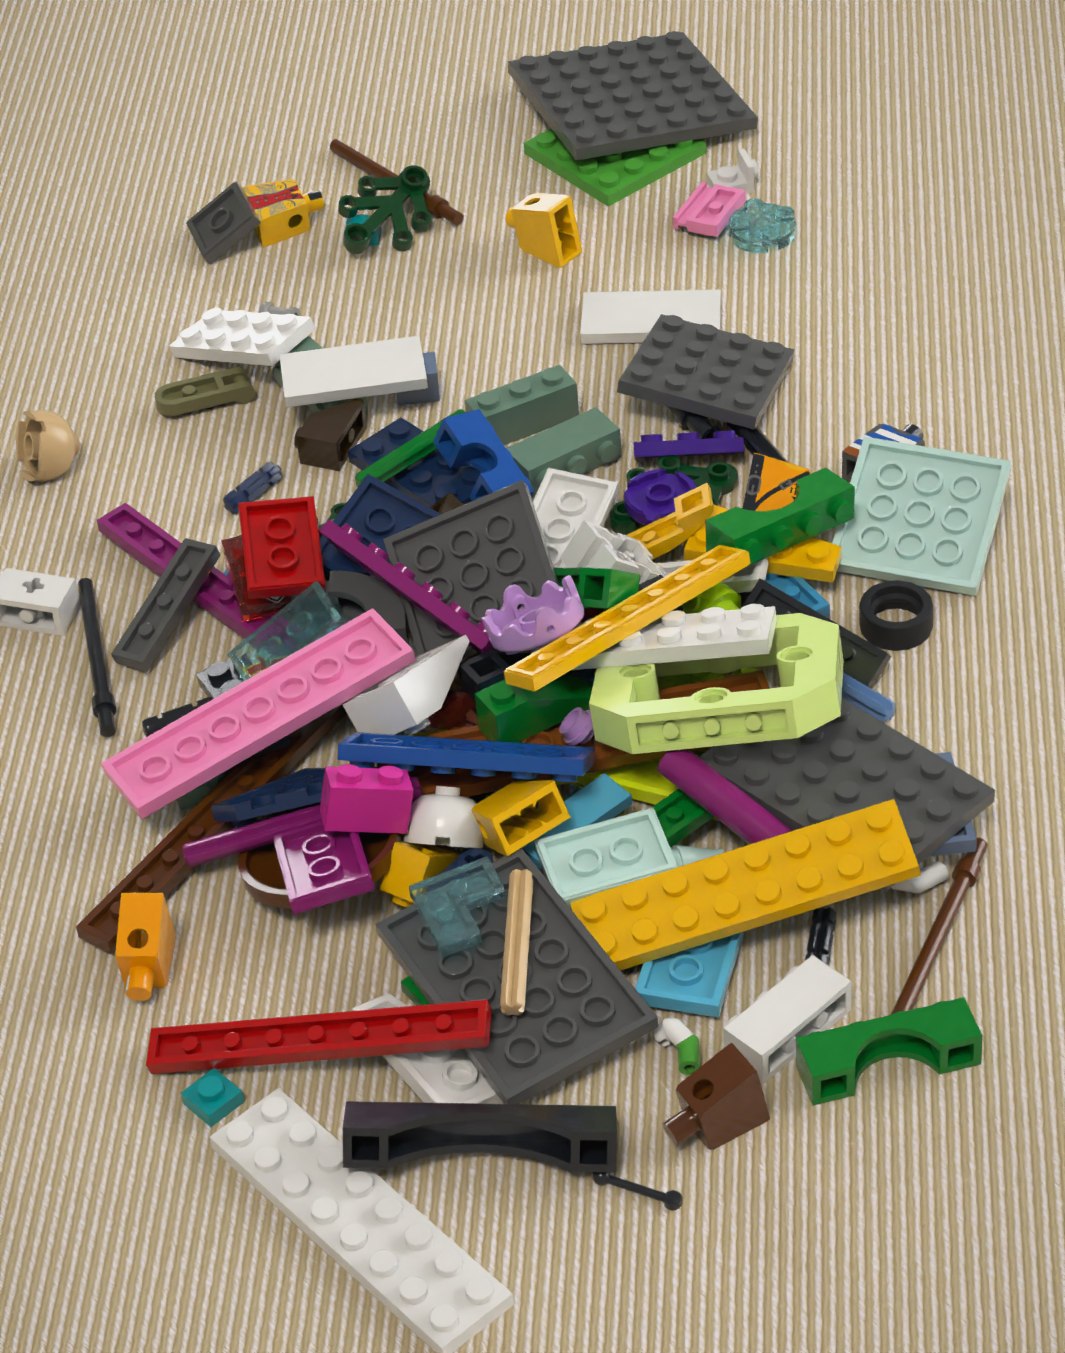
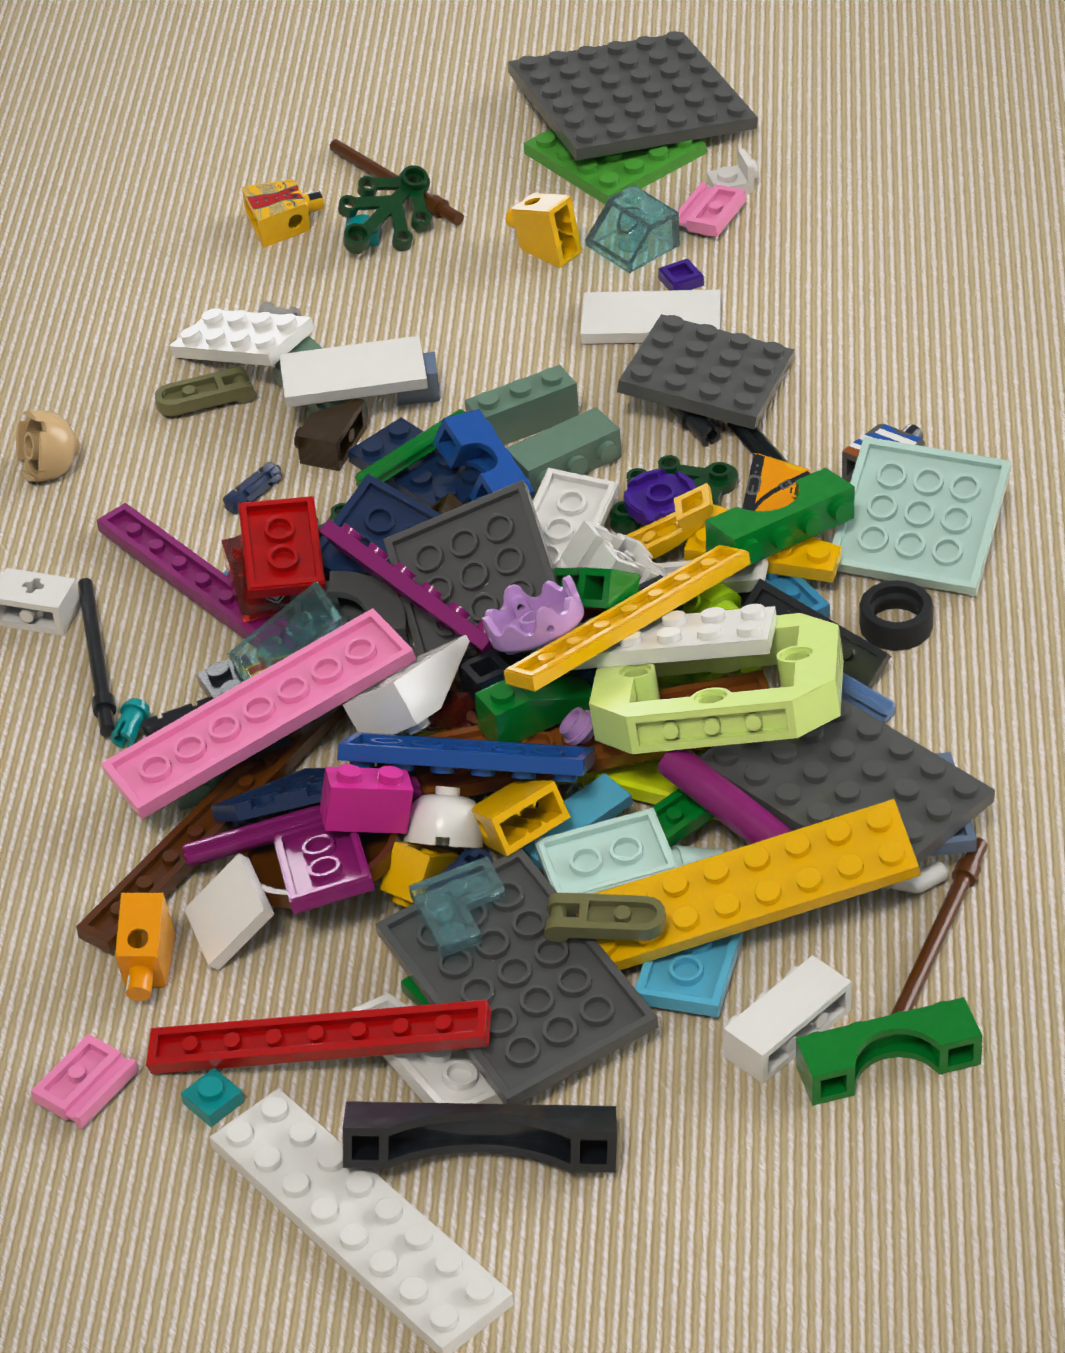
dark grey plate [111,538,221,672] -> none
dark grey tile [186,181,261,265] -> none
tan axle [500,869,533,1016] -> none
black hinge [592,1172,682,1210] -> none
dark purple plate [634,431,744,459] -> none
arm [654,1018,700,1075] -> none
reddish brown torso [662,1043,770,1150] -> none
clear light blue plate [729,198,796,253] -> none
black axle [805,907,836,966] -> none
none -> bright pink plate [31,1034,138,1129]
none -> teal pin [110,698,151,749]
none -> white tile [184,853,274,970]
none -> olive plate [544,893,666,943]
none -> clear light blue slope [585,185,680,274]
none -> dark purple tile [658,259,704,291]

